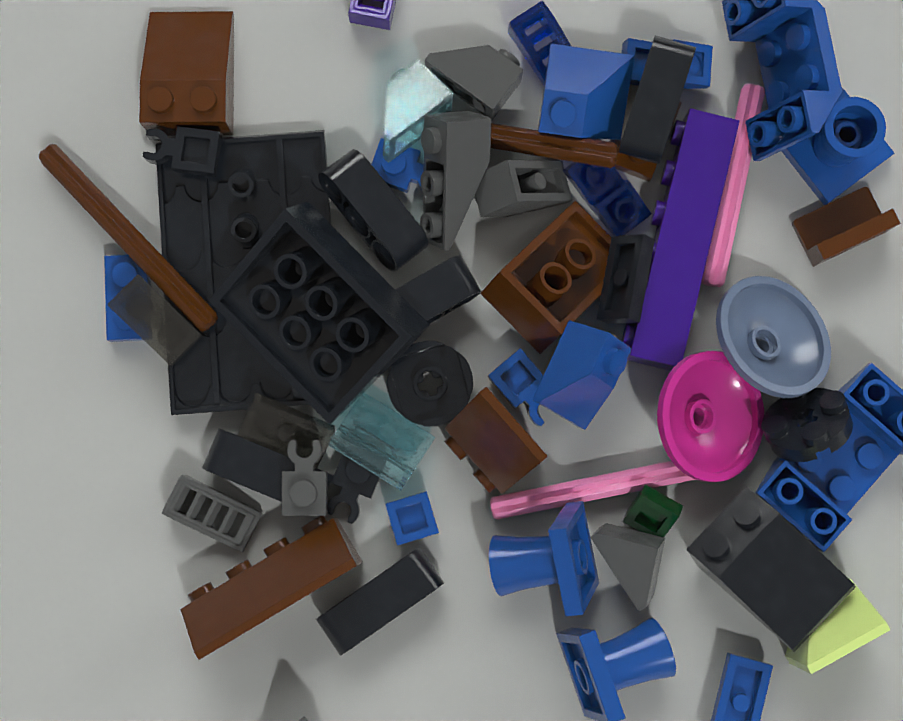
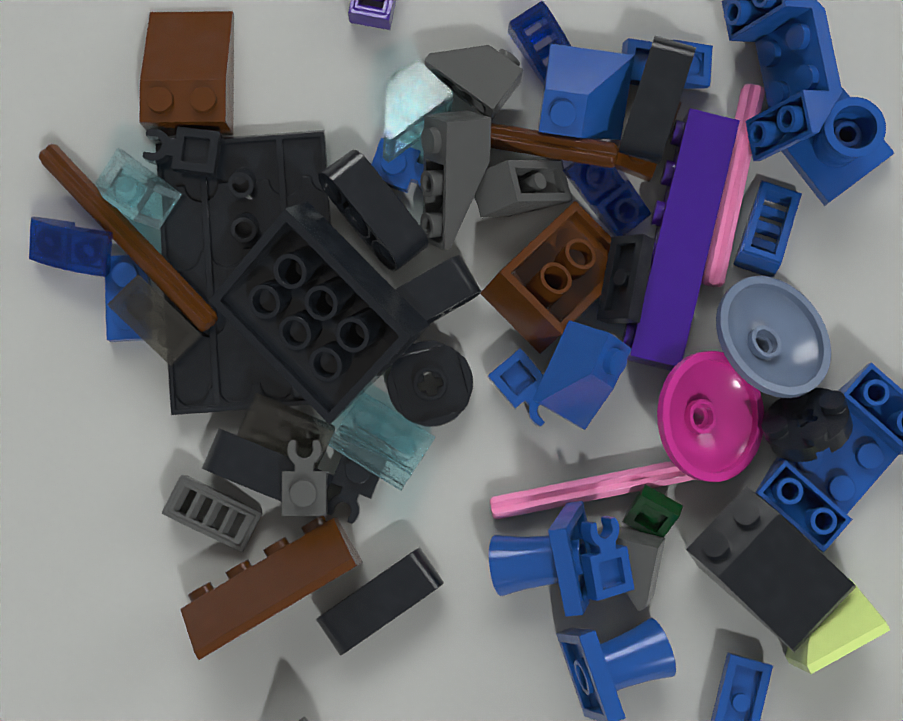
blue plate [385,491,439,546] -> none
reddish brown slope [444,387,548,494] -> none
reddish brown panel [792,187,901,267] -> none
none -> clear blue slope [29,216,113,277]
none -> clear light blue slope [95,148,182,229]
none -> blue plate [580,516,635,601]
none -> blue slope [733,180,802,277]

